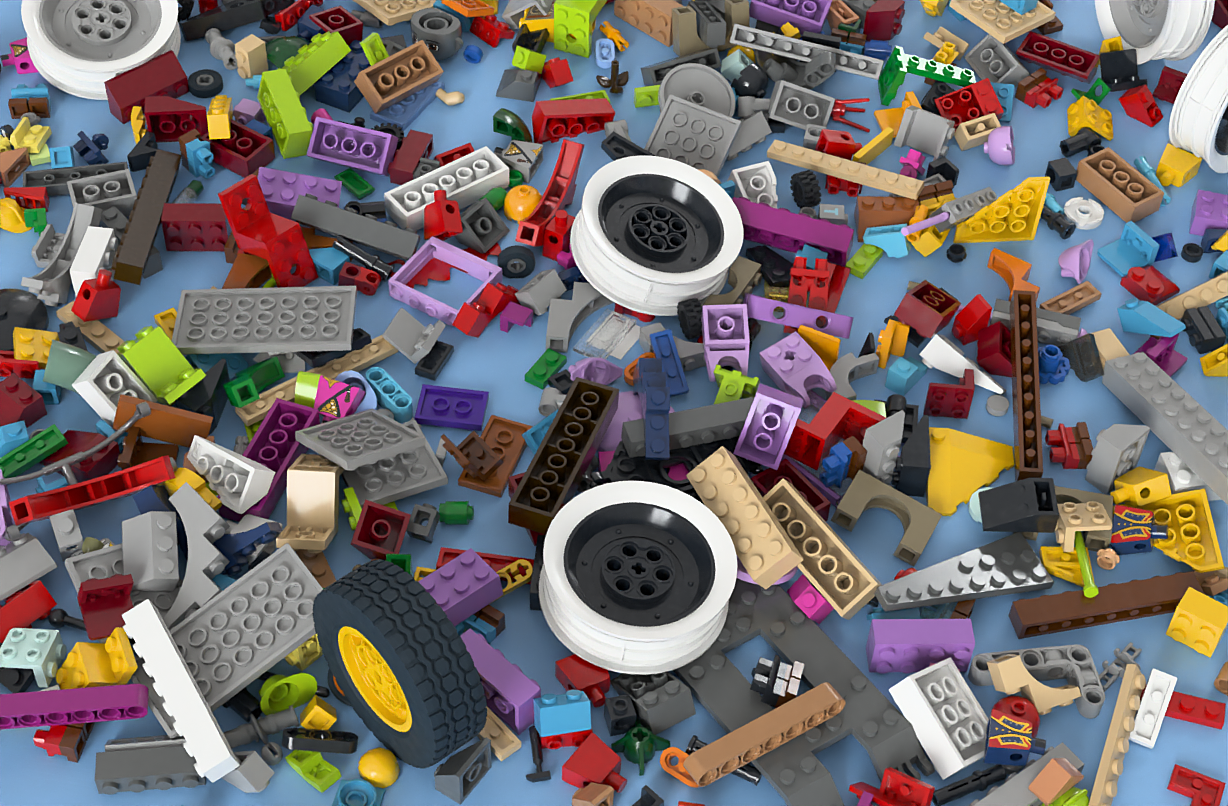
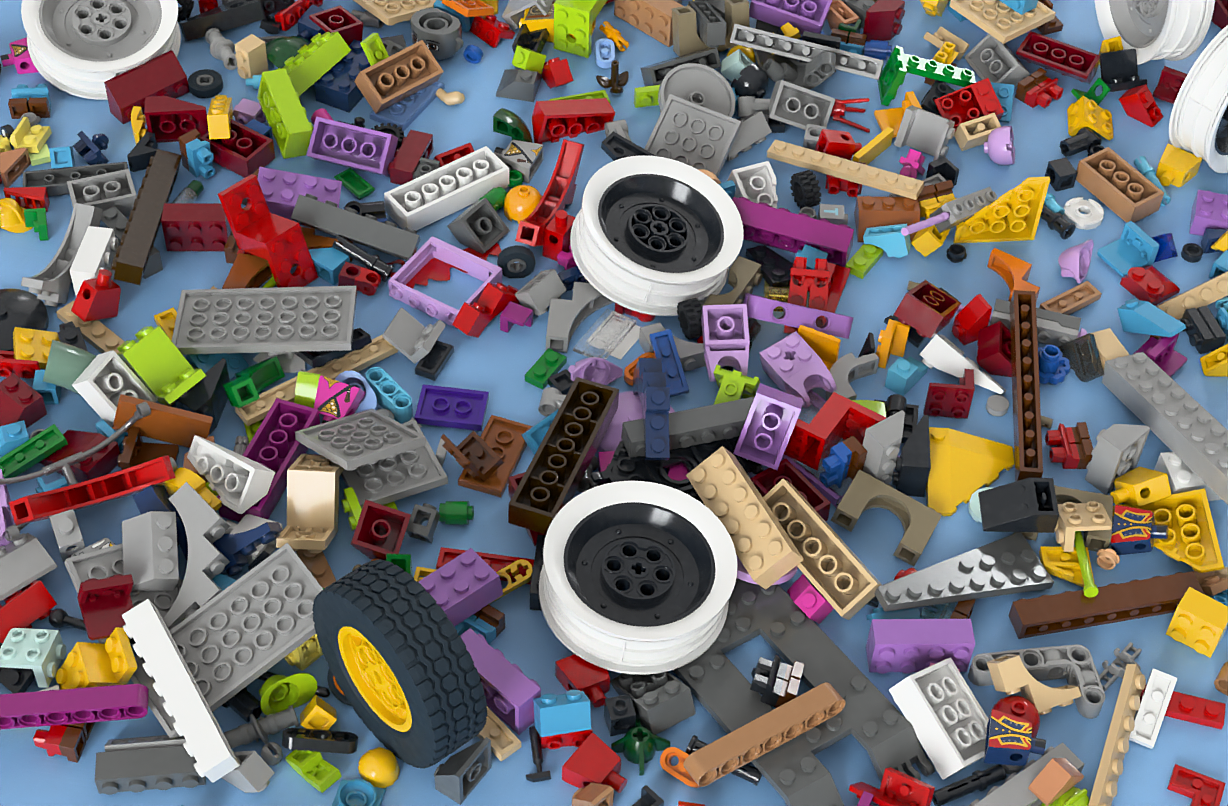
light grey bracket [31,224,65,268] -> none
olive hinge [82,537,104,554] -> none
red torso [424,190,463,241] -> none
light orange pin [906,205,929,242] -> none

